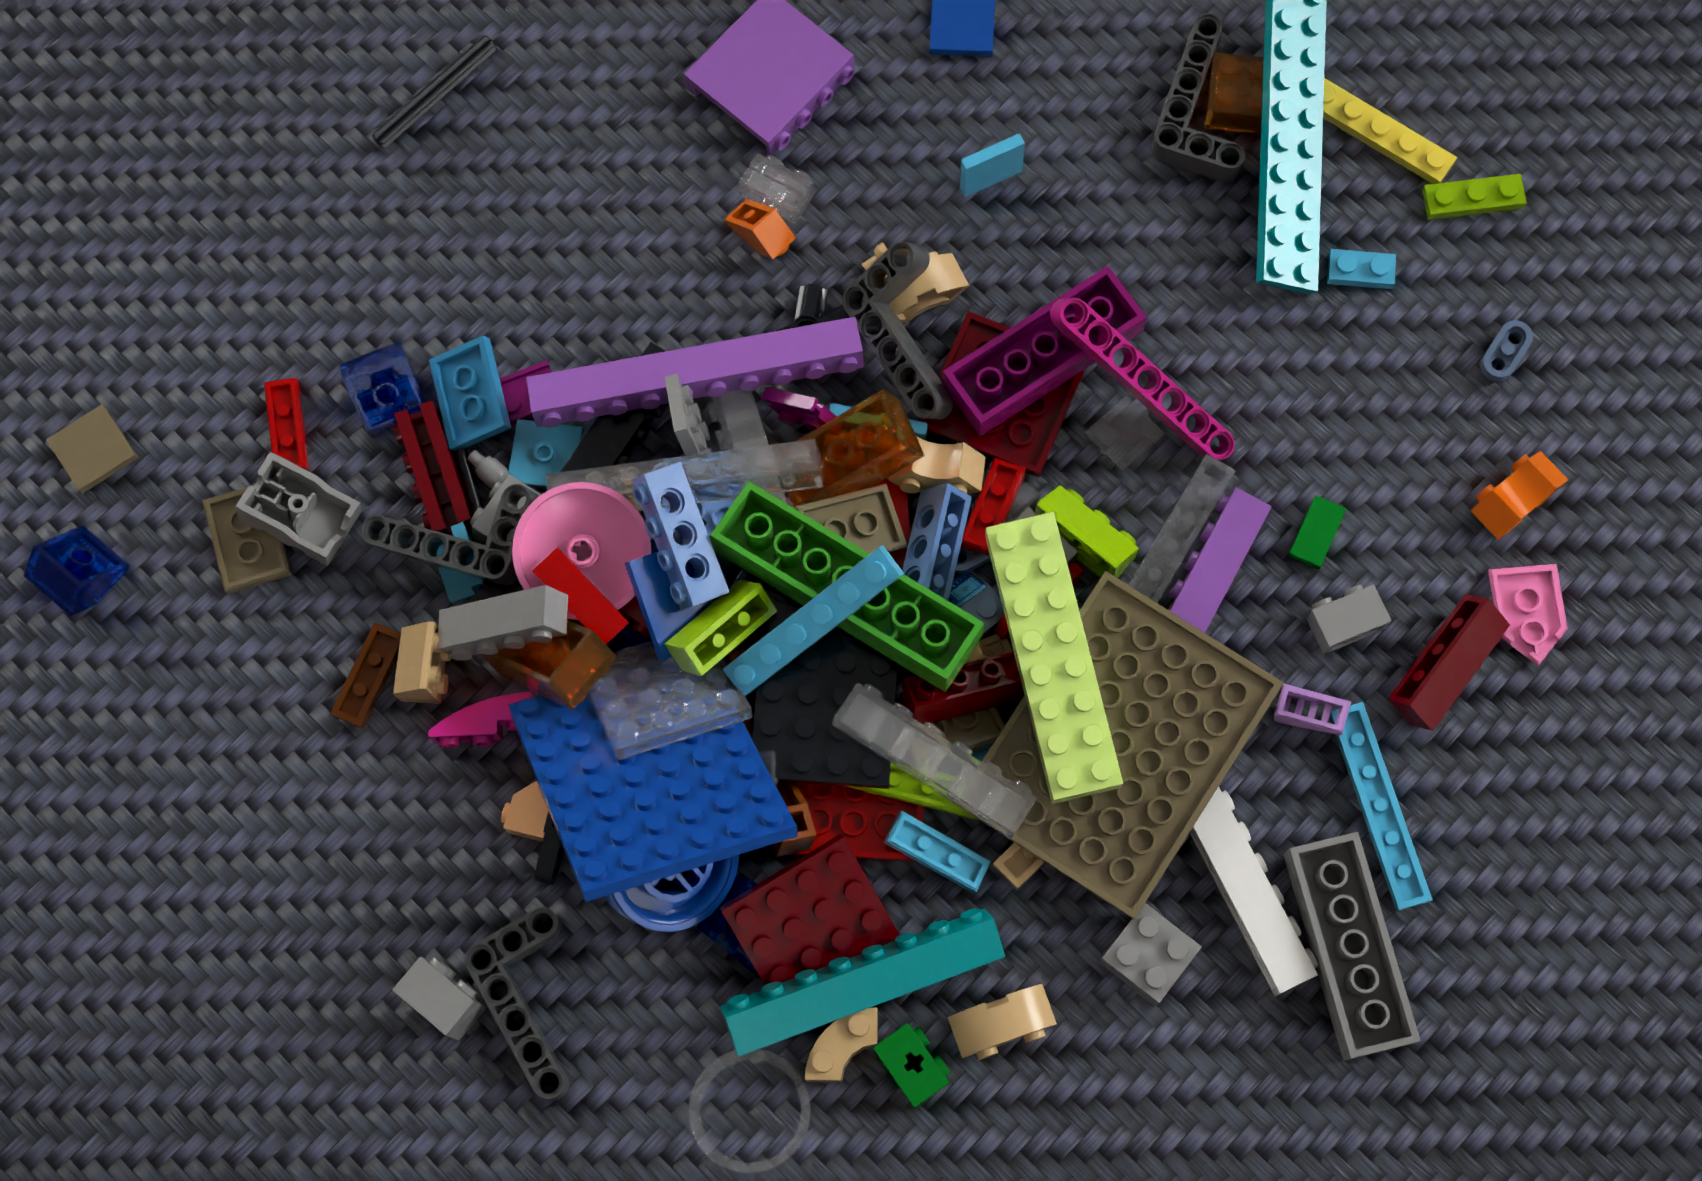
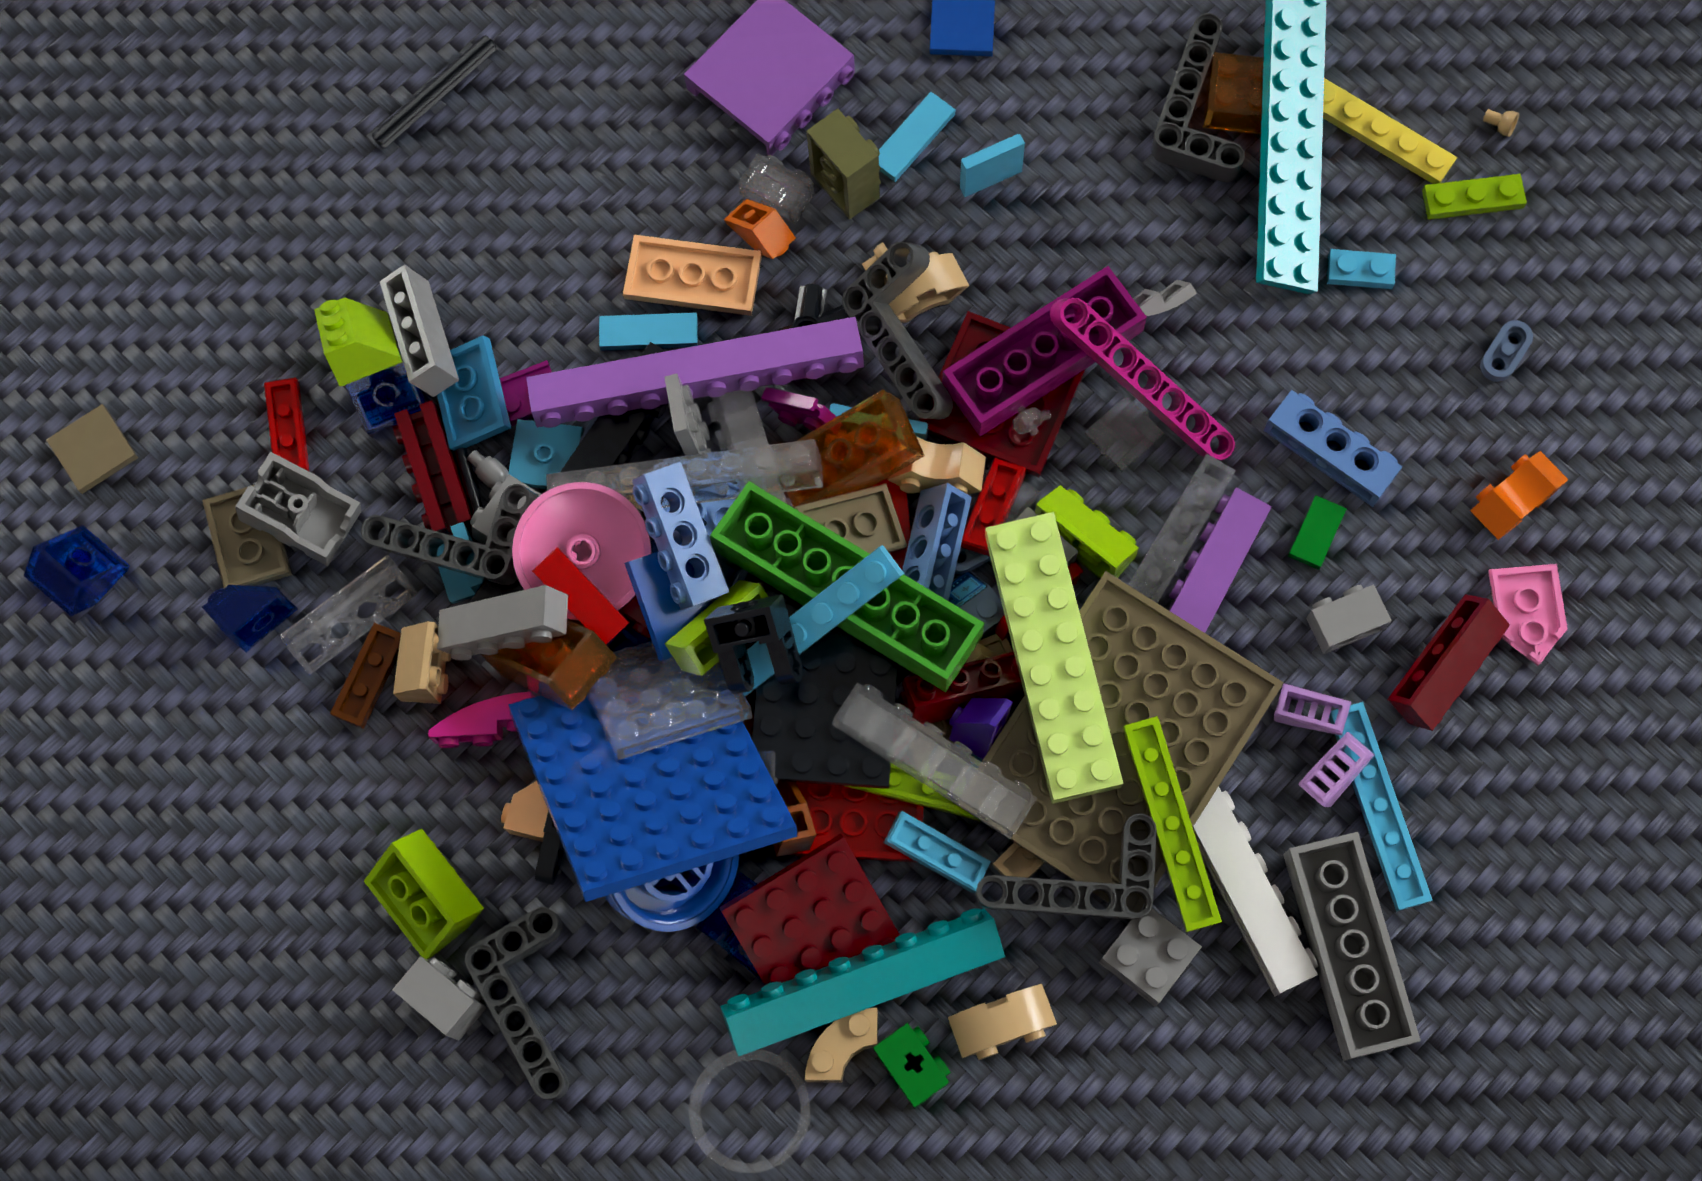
none -> clear blue slope [202,585,298,653]
none -> clear fence [279,555,418,675]
none -> lime slope [314,297,402,387]
none -> lime slope [364,828,484,960]
none -> light grey brick [379,264,459,397]
none -> medium azure tile [599,312,698,351]
none -> light nougat plate [623,235,762,316]
none -> black brick [704,594,803,694]
none -> olive brick [806,108,881,220]
none -> medium azure tile [879,92,956,182]
none -> dark purple slope [949,698,1013,760]
none -> dark grey beam [976,813,1157,920]
none -> clear piece [1012,406,1051,436]
none -> lime plate [1123,716,1222,932]
none -> light grey slope [1133,280,1197,316]
none -> medium blue brick [1264,390,1402,507]
none -> lavender slope [1299,732,1375,807]
none -> tan piece [1483,109,1519,137]

